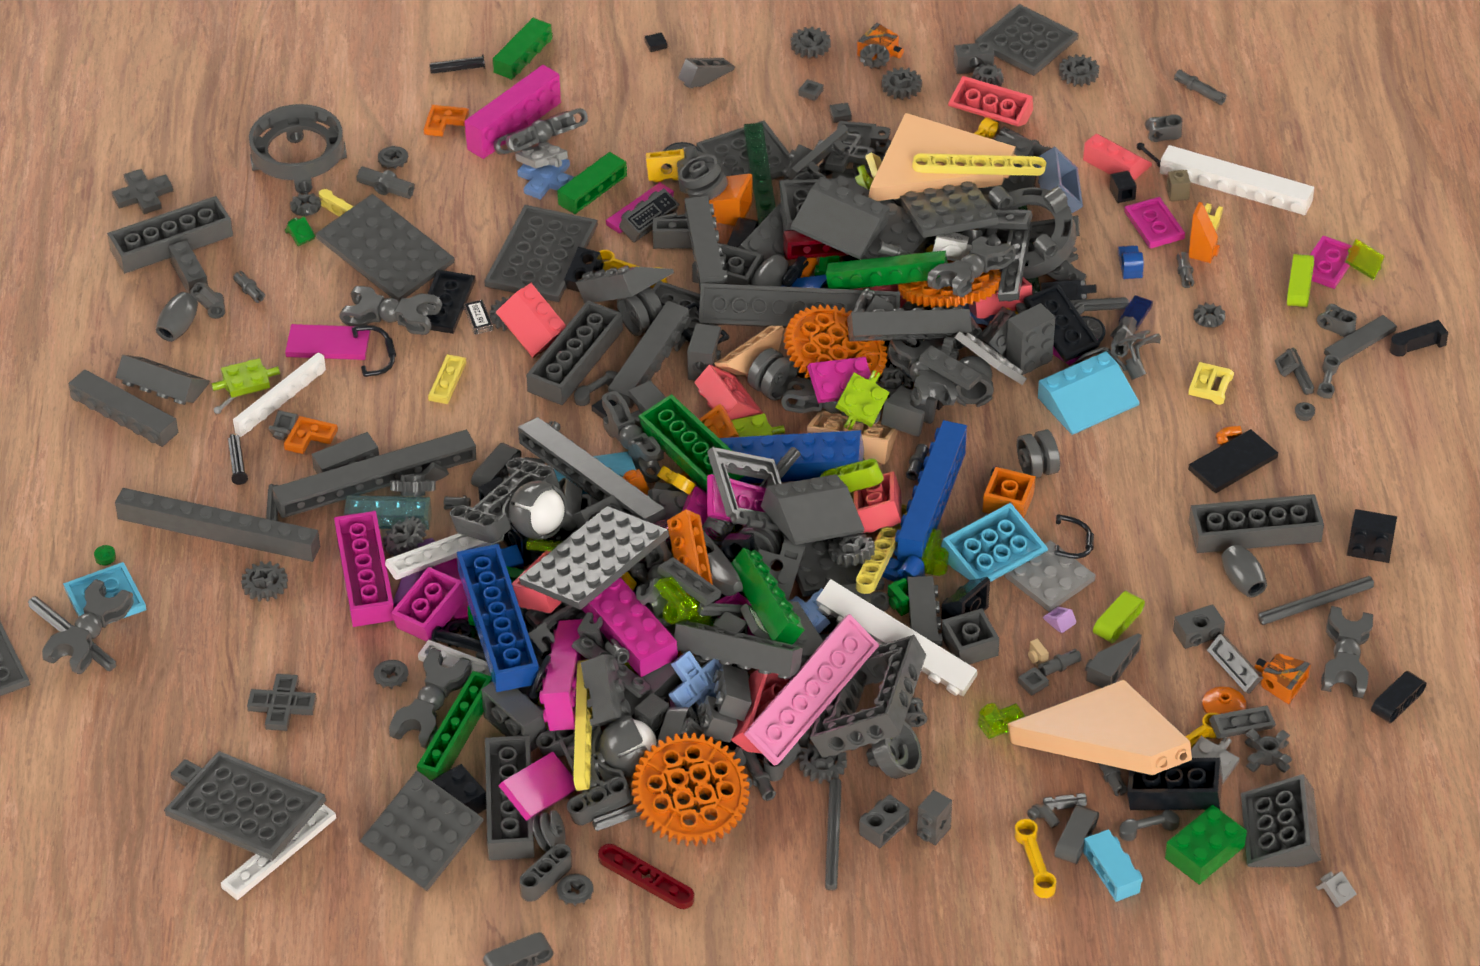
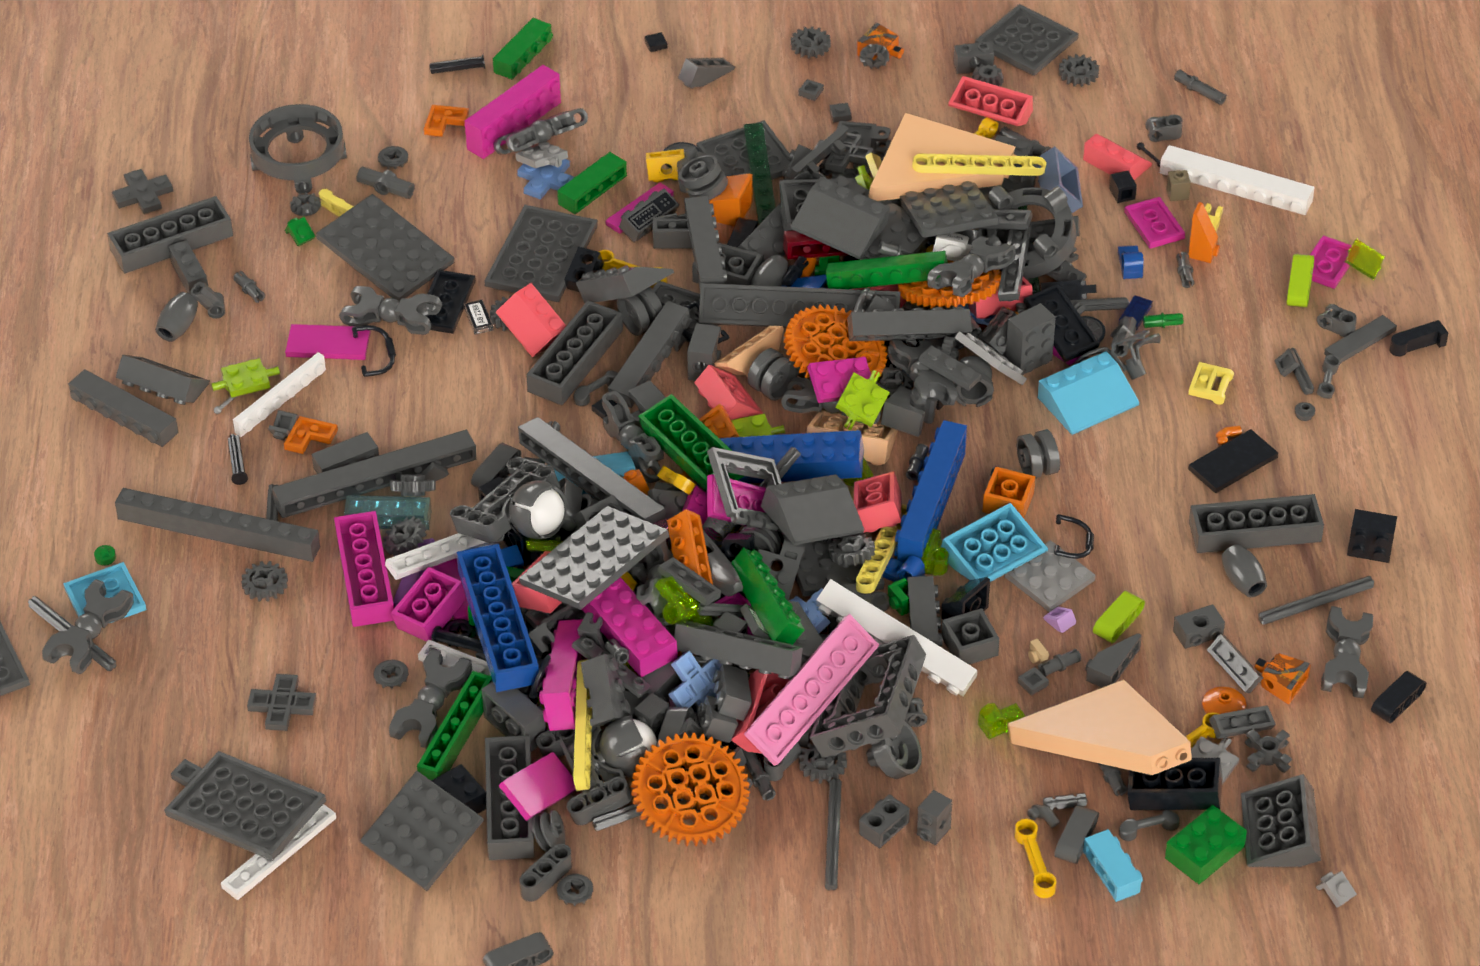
light yellow tile [428,354,466,404] -> none
dark grey pin [444,495,471,510] -> none
dark red piece [598,844,695,909] -> none
lime beam [820,459,884,492] -> none
dark grey gear [882,67,922,100] -> none
dark grey gear [1193,302,1225,328] -> none
none -> green axle [1143,313,1184,328]

